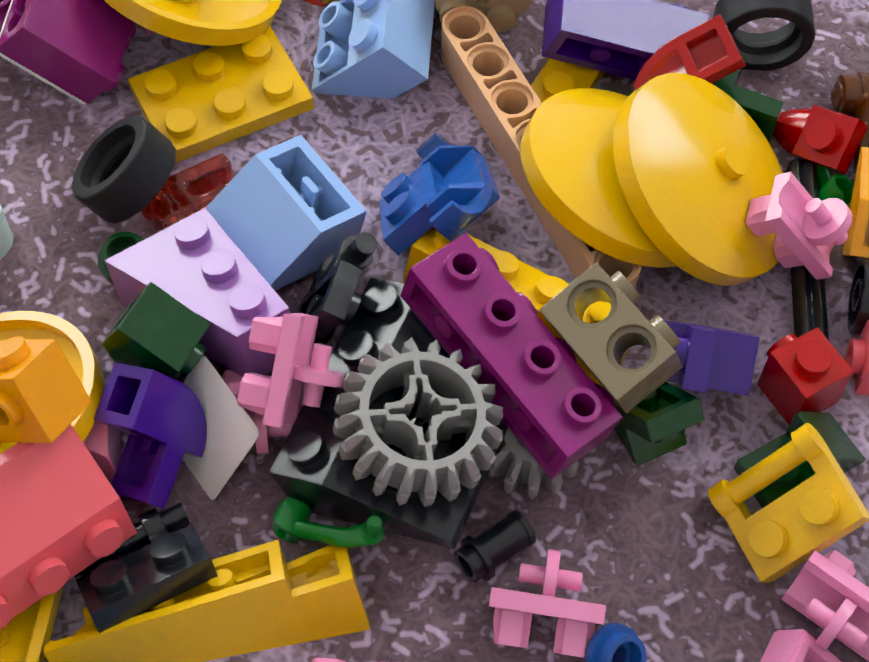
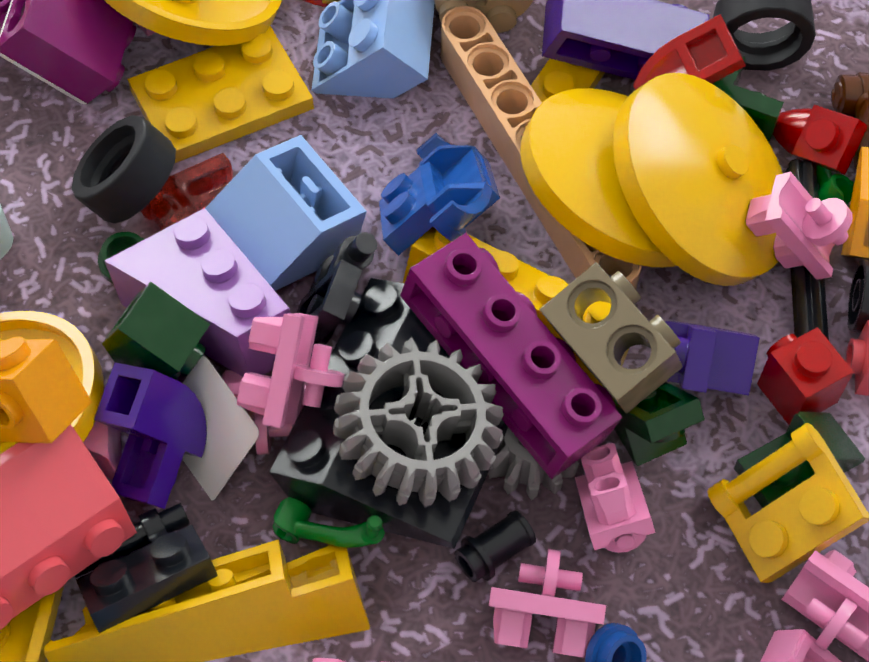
none -> bright pink hips [575,443,656,553]

